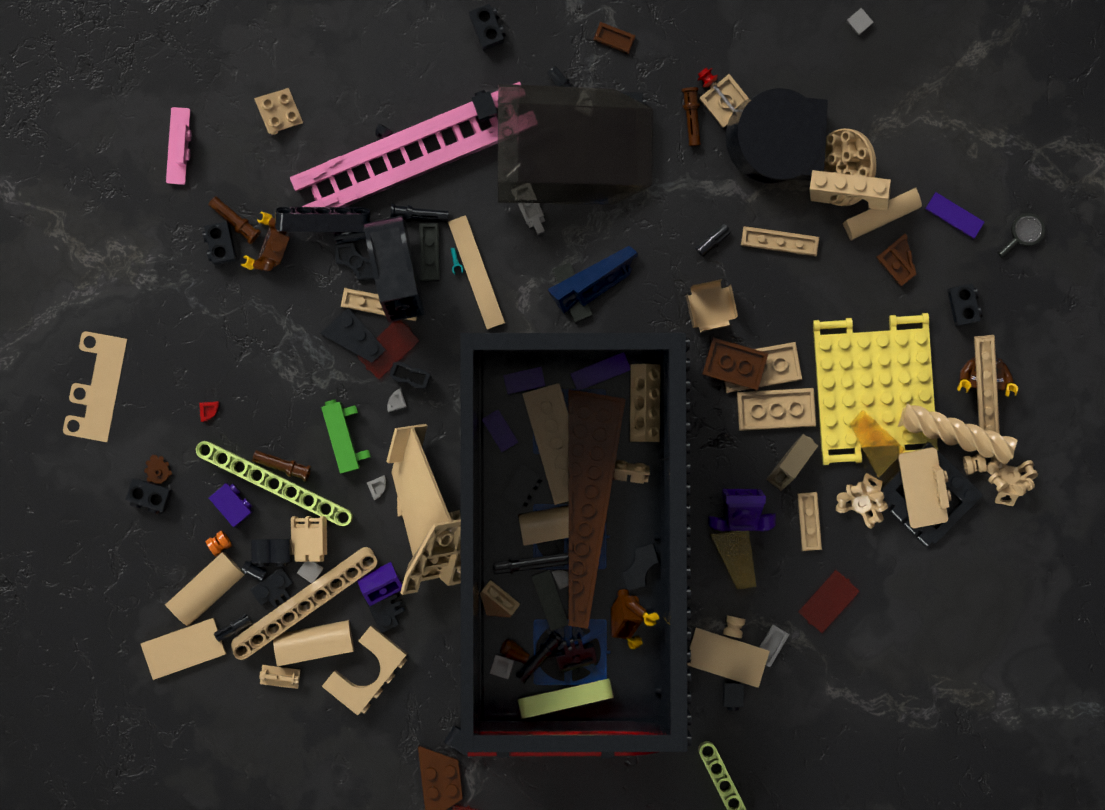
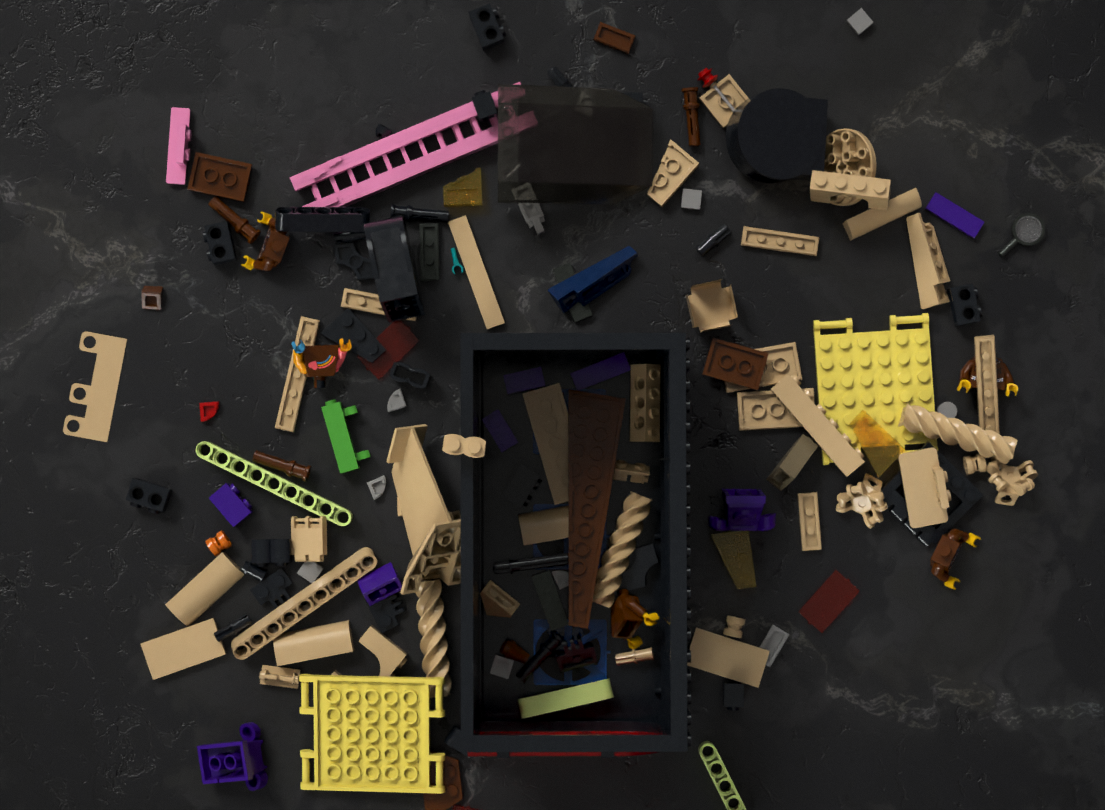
reddish brown piece [144,455,172,484] -> none
tan hinge [254,88,303,135] -> none
reddish brown wing [876,234,916,287] -> none
none -> reddish brown slope [141,286,163,310]
none -> reddish brown plate [188,152,253,202]
none -> dark purple piece [197,722,268,791]
none -> tan tile [275,316,320,432]
none -> torso [291,338,352,388]
none -> light yellow plate [299,674,445,794]
none -> tan piece [415,579,452,698]
none -> tan brick [442,434,487,458]
none -> clear yellow wing [443,168,482,207]
none -> tan piece [593,491,652,608]
none -> tan axle [615,647,654,665]
none -> tan wing [647,139,700,207]
none -> light grey tile [681,188,702,210]
none -> tan brick [770,374,865,477]
none -> tan wedge [906,213,950,309]
none -> reddish brown torso [930,529,981,590]
none -> light grey tile [937,402,957,418]

